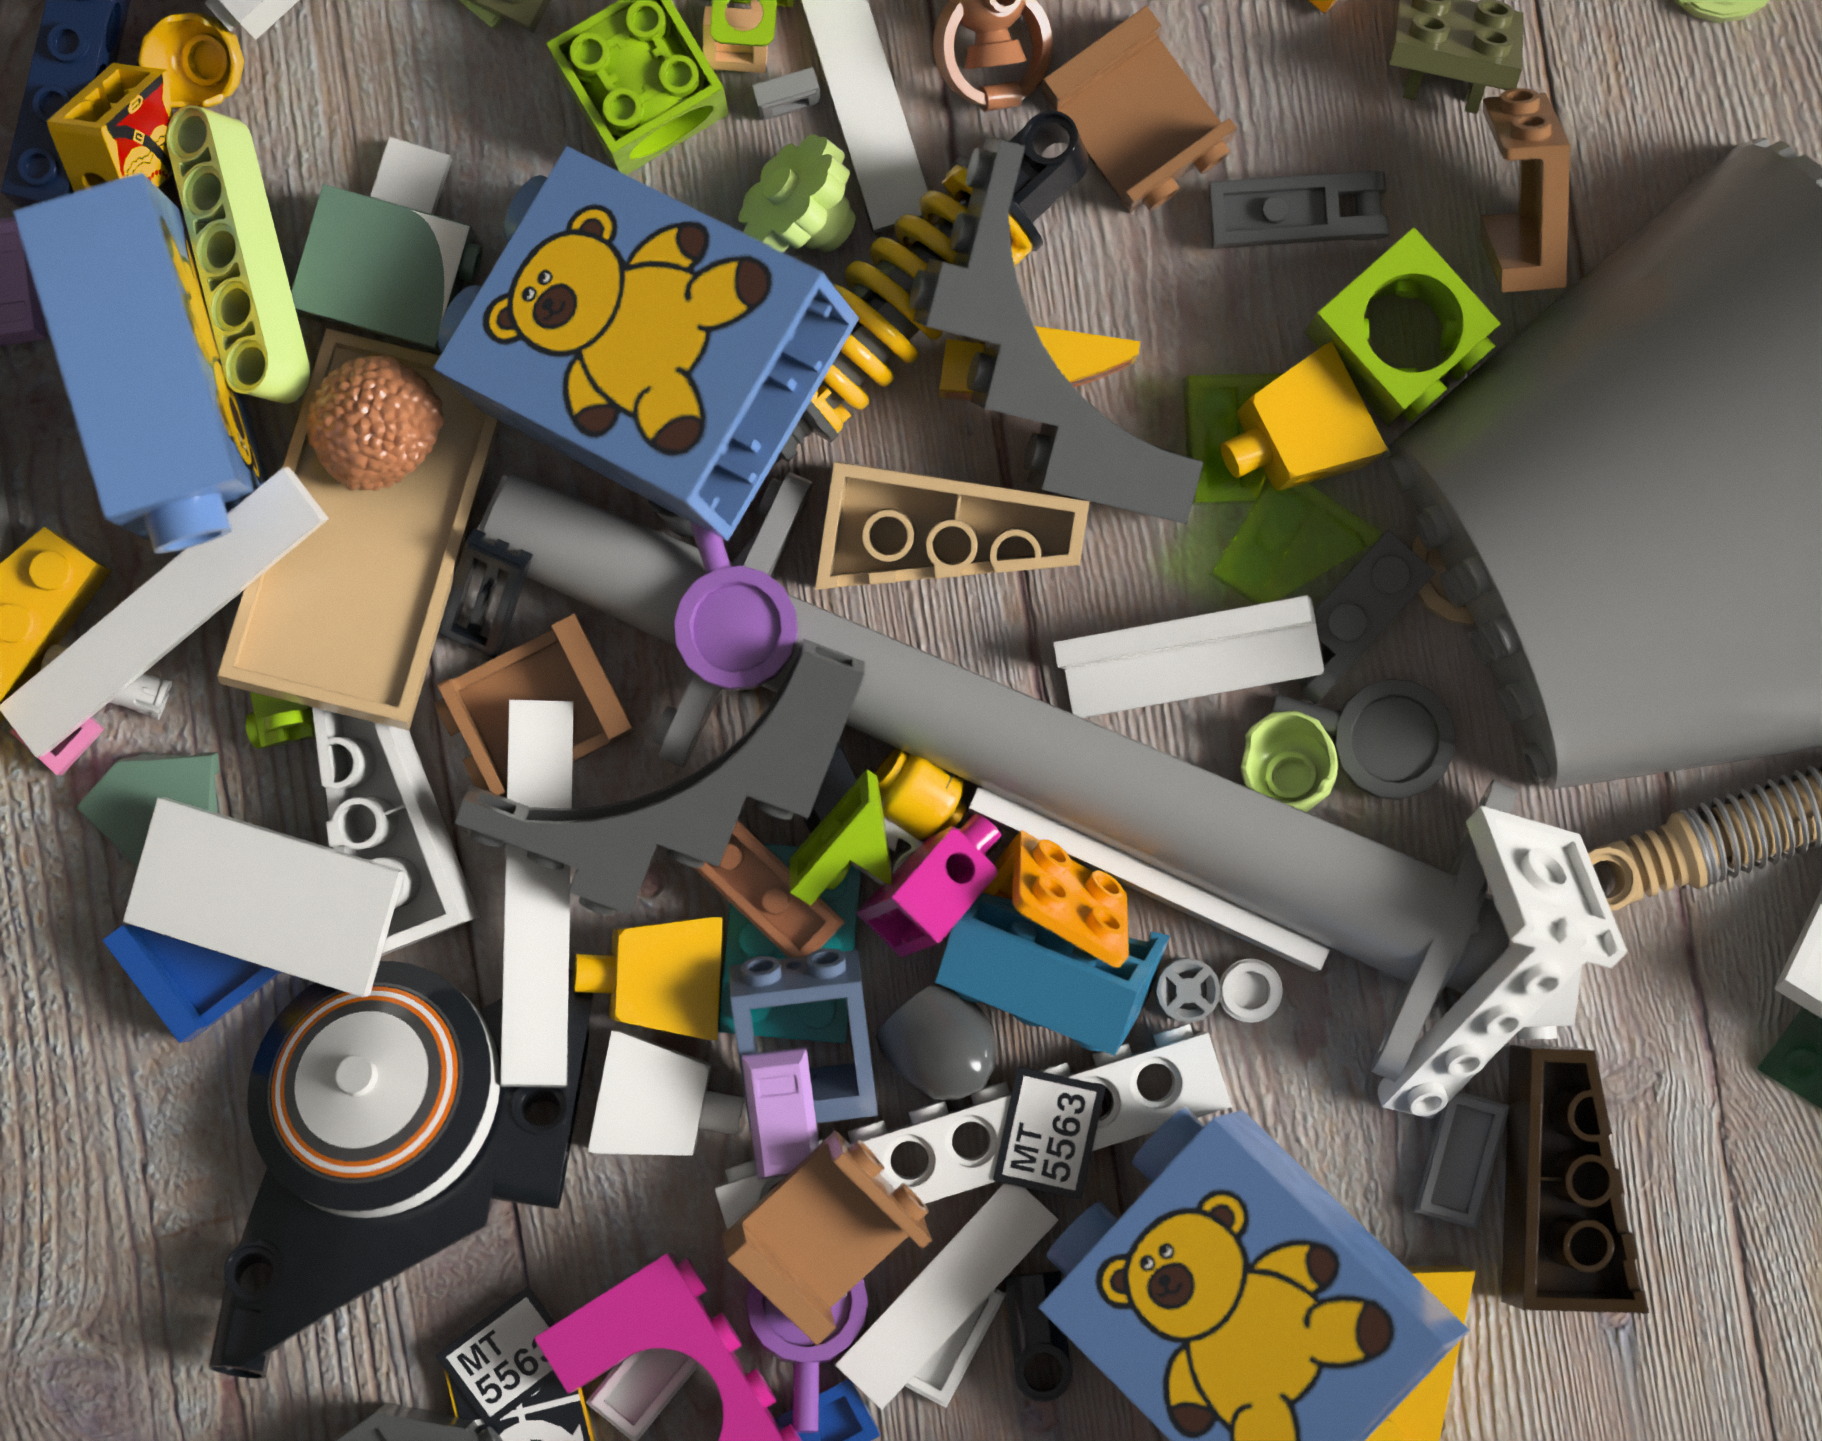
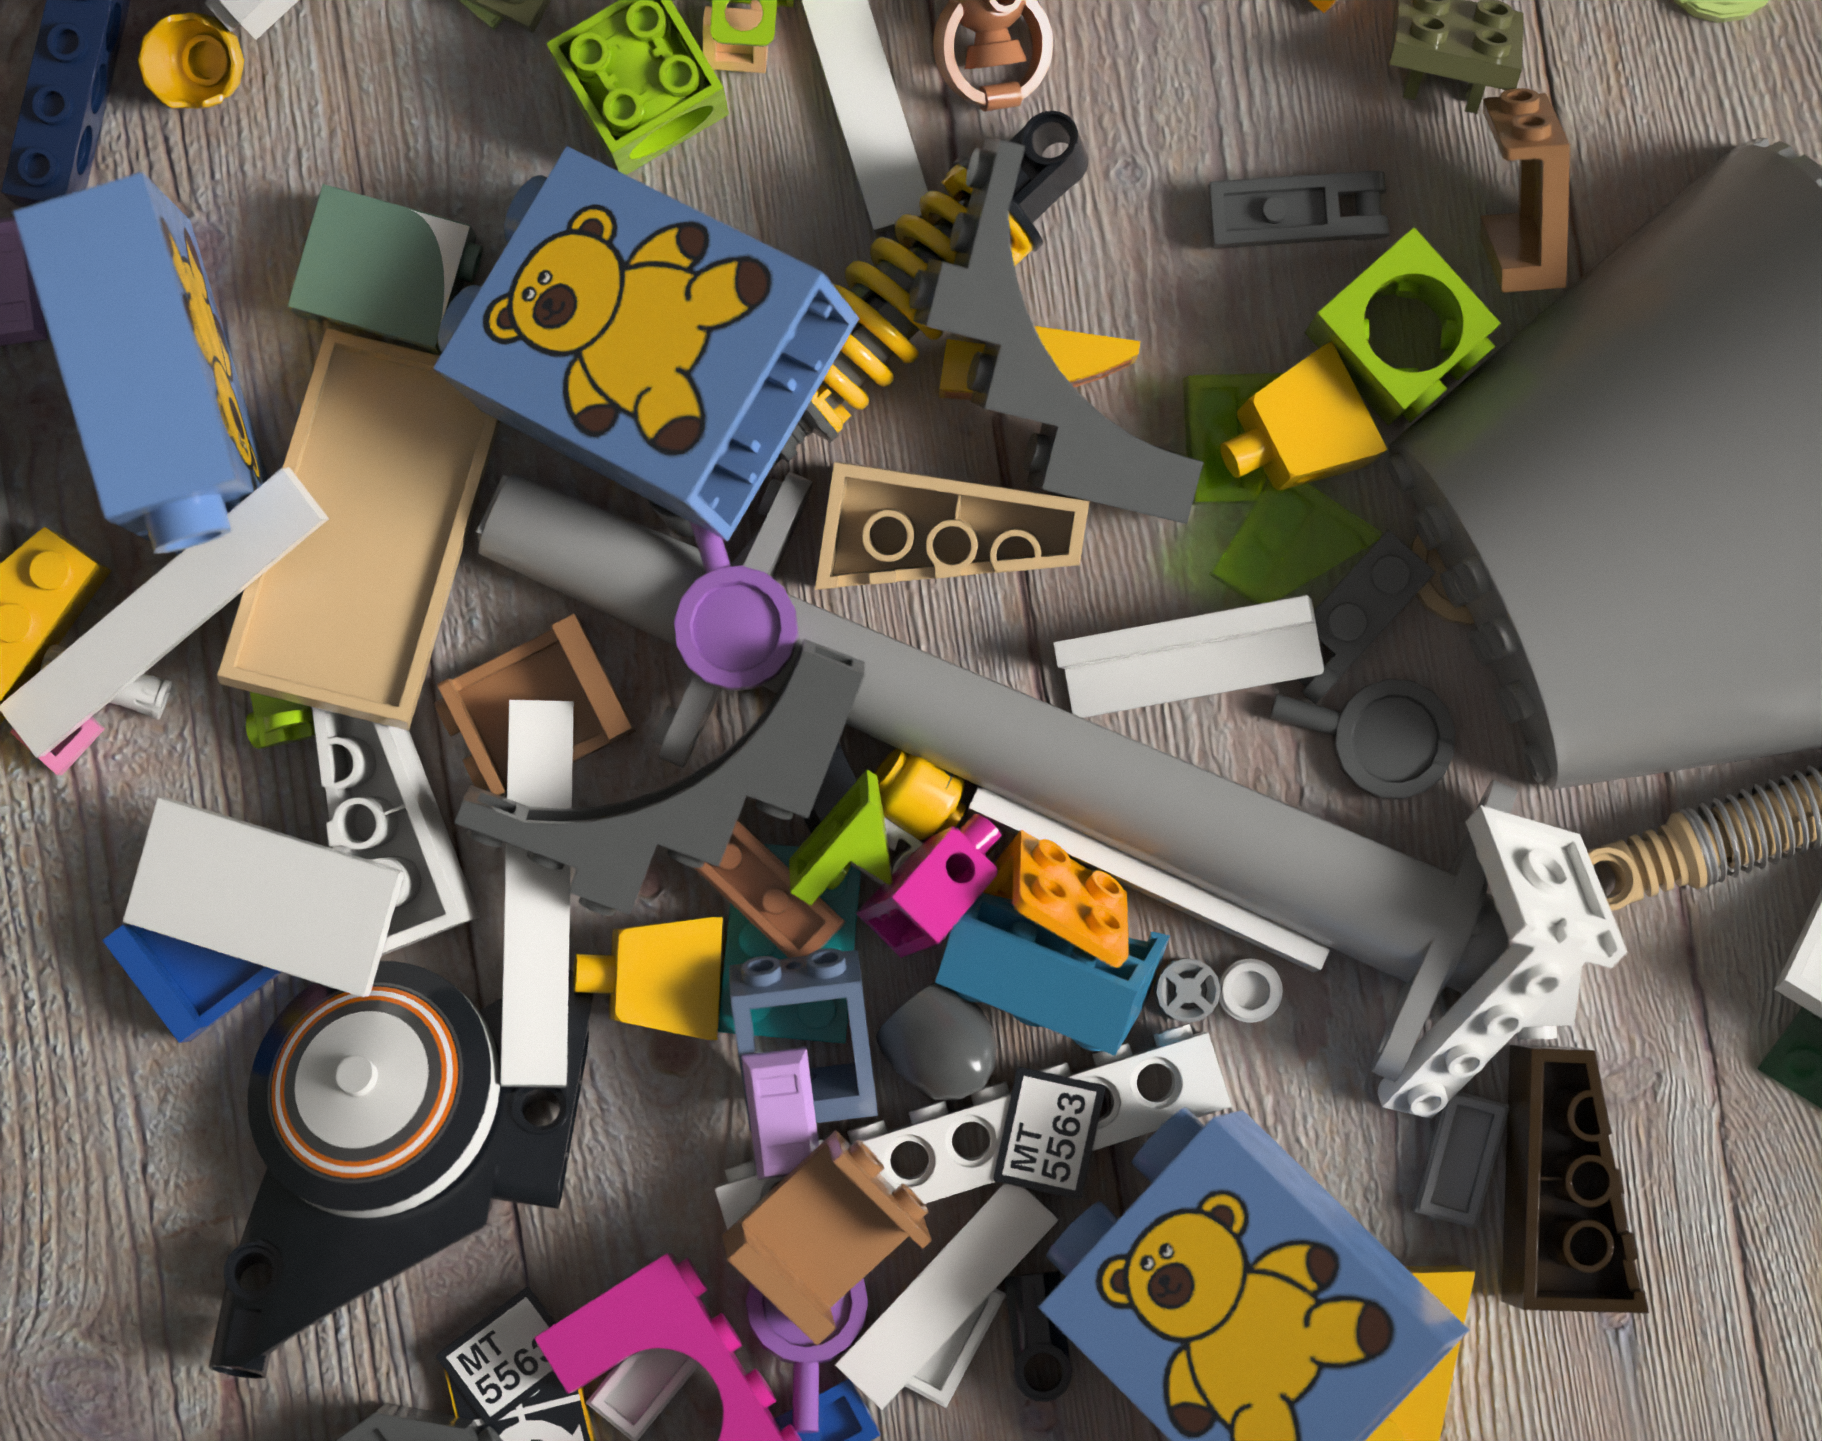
yellow torso [47,63,173,193] -> none
sand green slope [76,752,220,867] -> none
yellowish green beam [166,105,310,404] -> none
nougat hair [307,355,444,491] -> none
white tile [370,137,452,215] -> none
black tile [438,528,533,658] -> none
white torso [588,1029,744,1155] -> none
yellowish green plant [738,134,856,252] -> none
light grey tile [752,67,821,120] -> none
medium nougat panel [1041,5,1237,213] -> none
yellowish green hair [1240,710,1338,812] -> none

